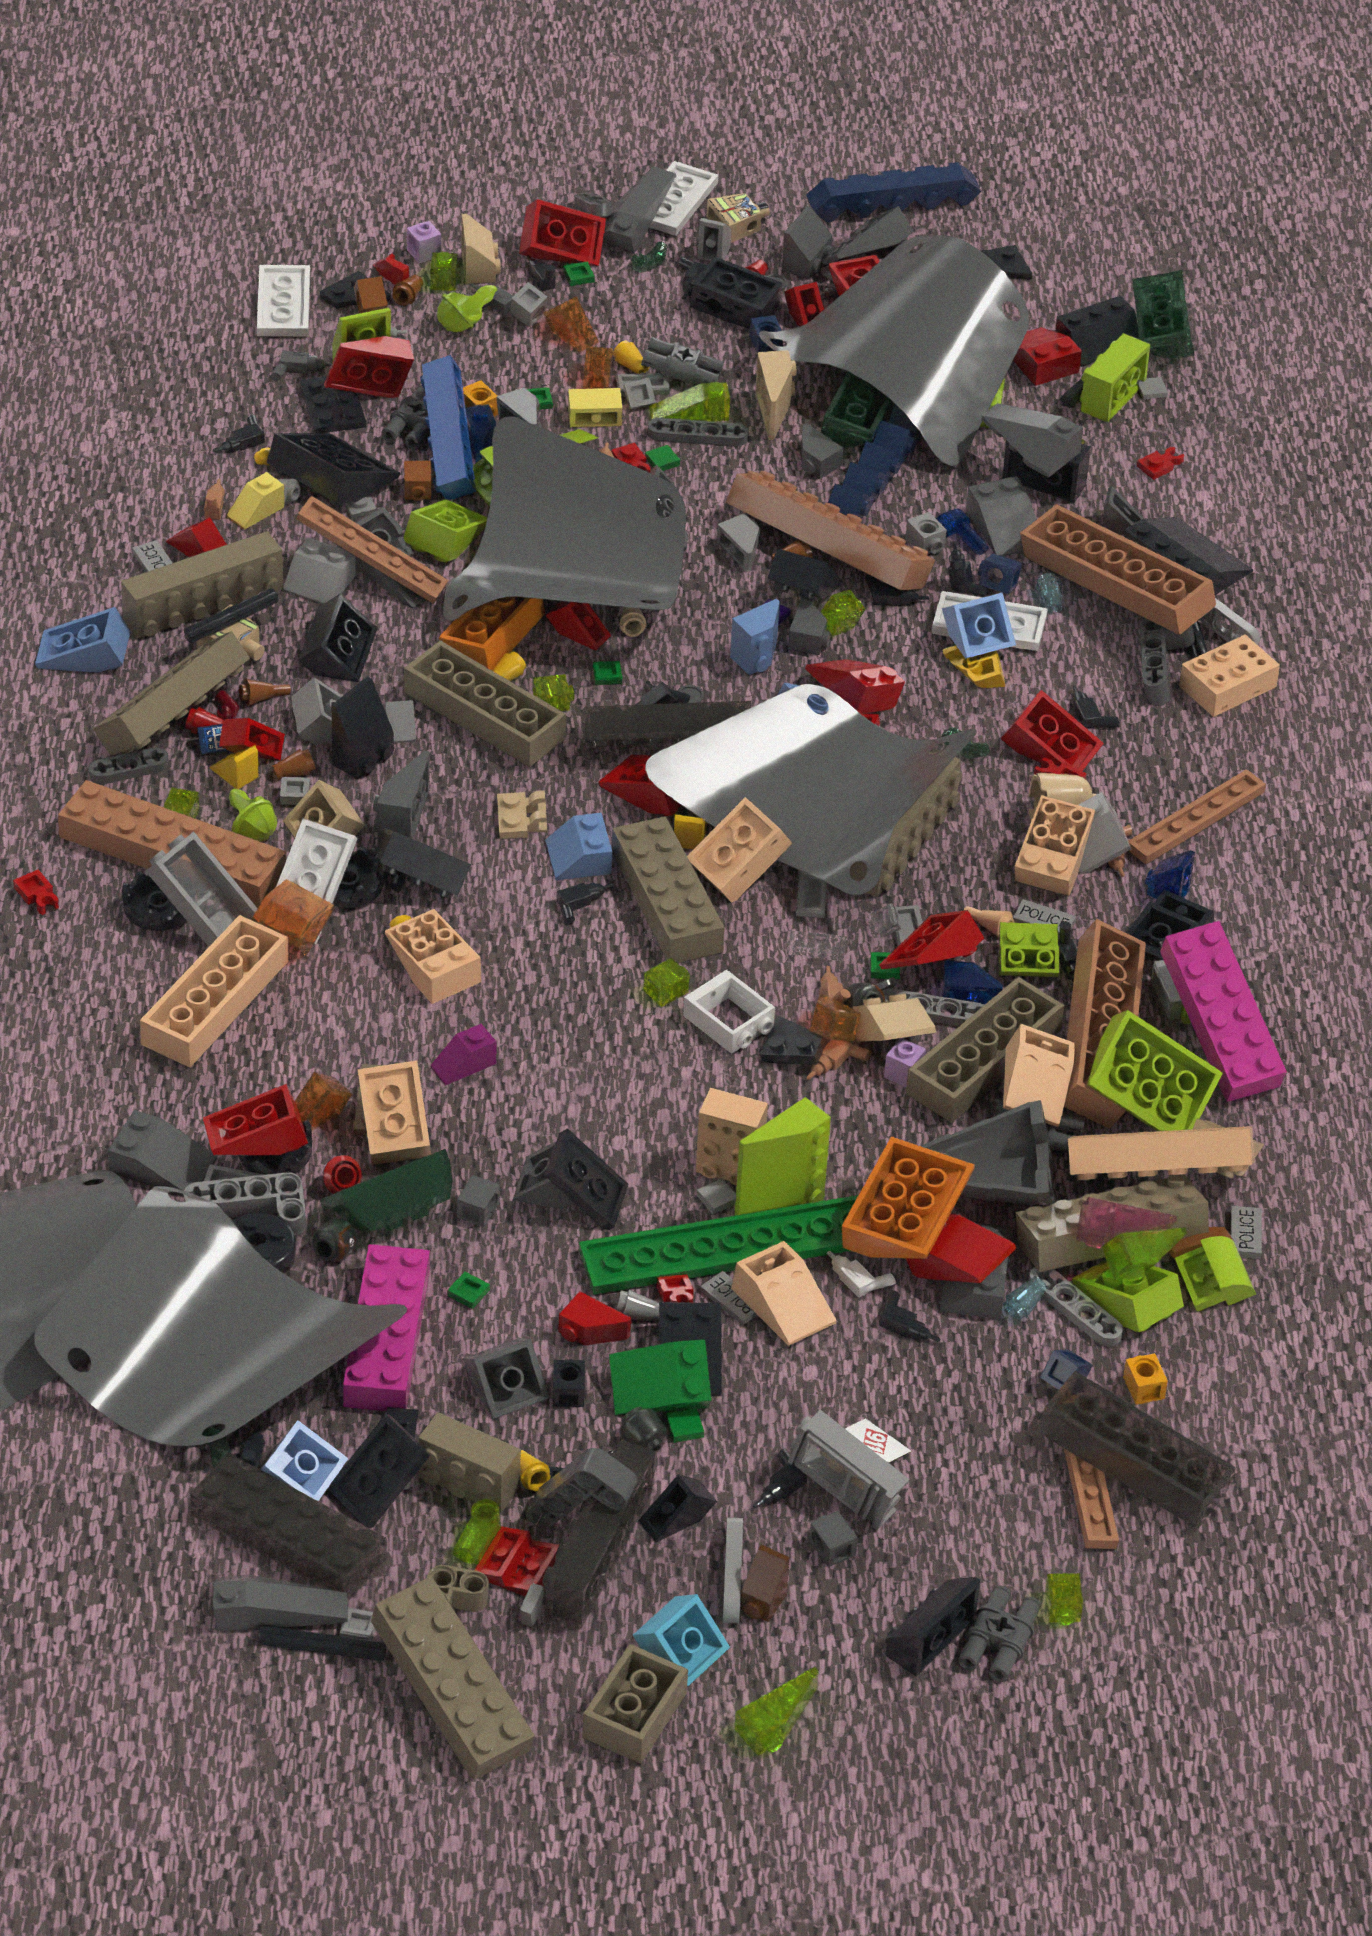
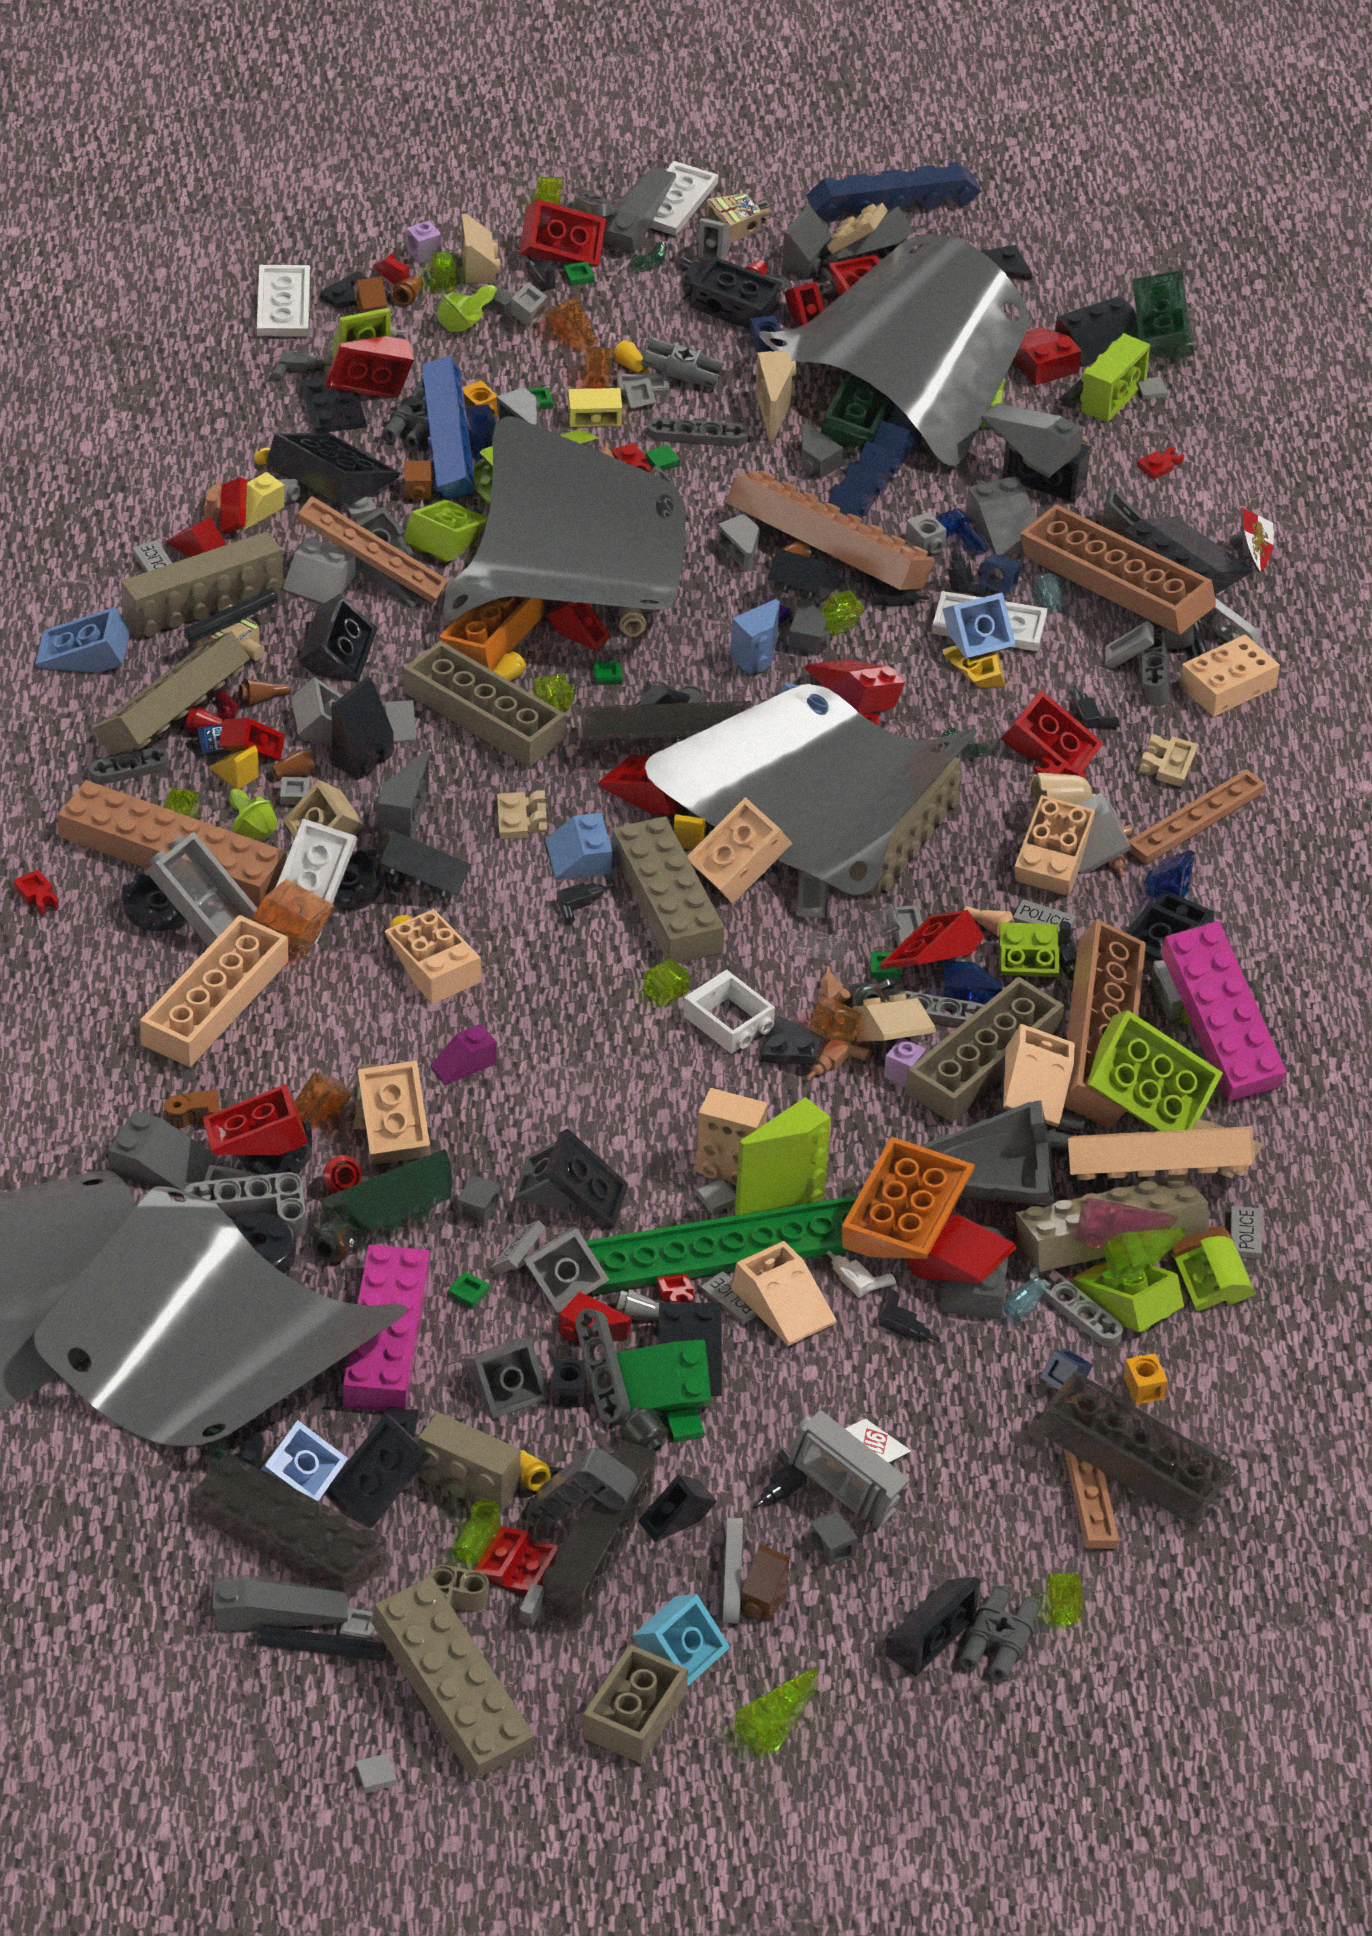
black piece [213,415,265,453] -> none
clear neon green slope [649,382,730,422] -> none
none -> dark orange leg [164,1090,220,1129]
none -> red tile [220,476,247,534]
none -> light grey tile [355,1753,397,1793]
none -> light grey tile [491,1220,545,1274]
none -> light grey slope [523,1226,609,1313]
none -> clear neon green brick [534,176,563,205]
none -> dark grey beam [576,1308,630,1425]
none -> tan plate [827,203,888,255]
none -> light grey tile [1105,621,1154,668]
none -> tan plate [1139,734,1198,787]
none -> shield [1230,507,1274,573]

